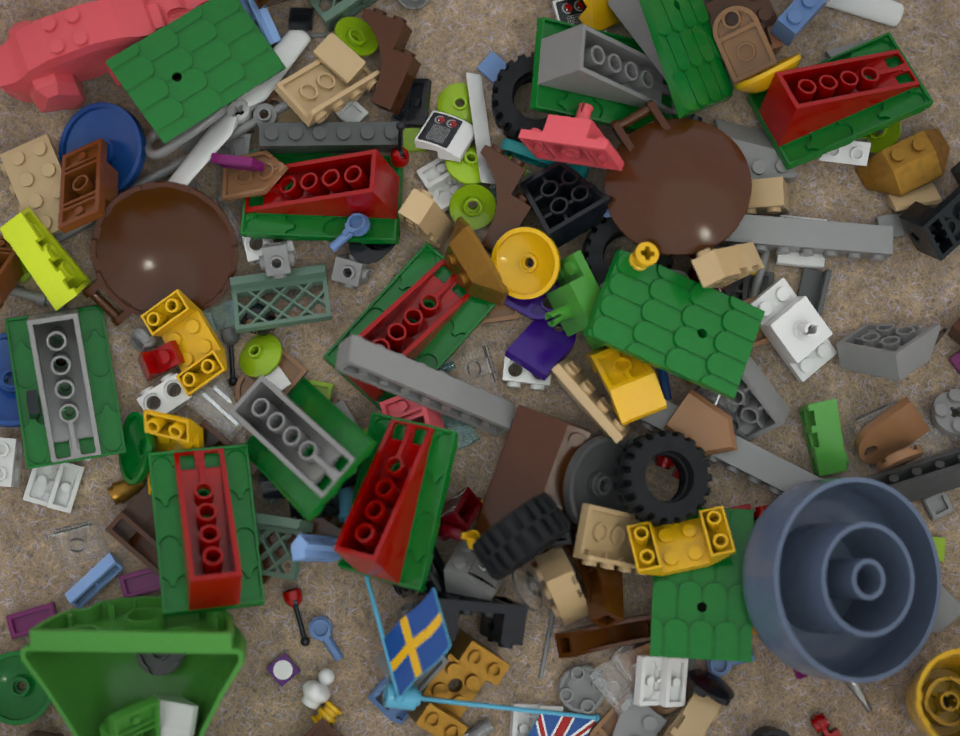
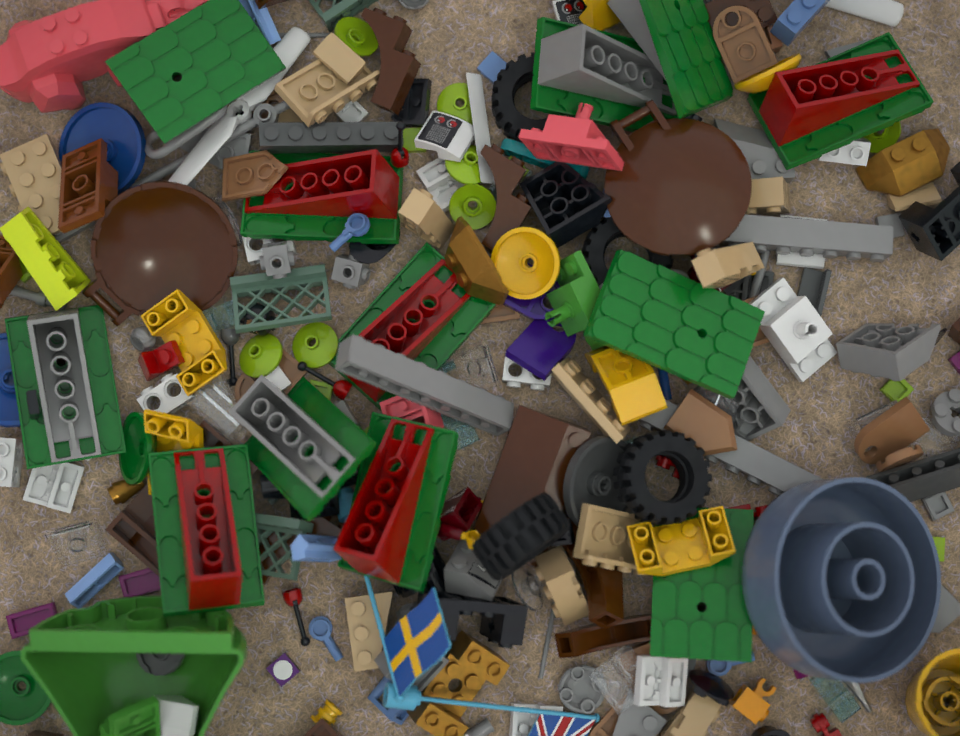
magenta tile [210,153,265,172] -> none
black tile [288,8,314,30] -> none
white animal [301,668,335,709] -> none
yellow bush [629,242,659,271] -> none
bright green wedge [798,398,849,477] -> none
none -> lime dish [292,322,338,368]
none -> hinge [298,362,353,400]
none -> tan wedge [345,590,394,672]
none -> light orange brick [729,677,776,725]
none -> clear light blue slope [809,677,861,723]
none -> lime tile [879,379,914,405]

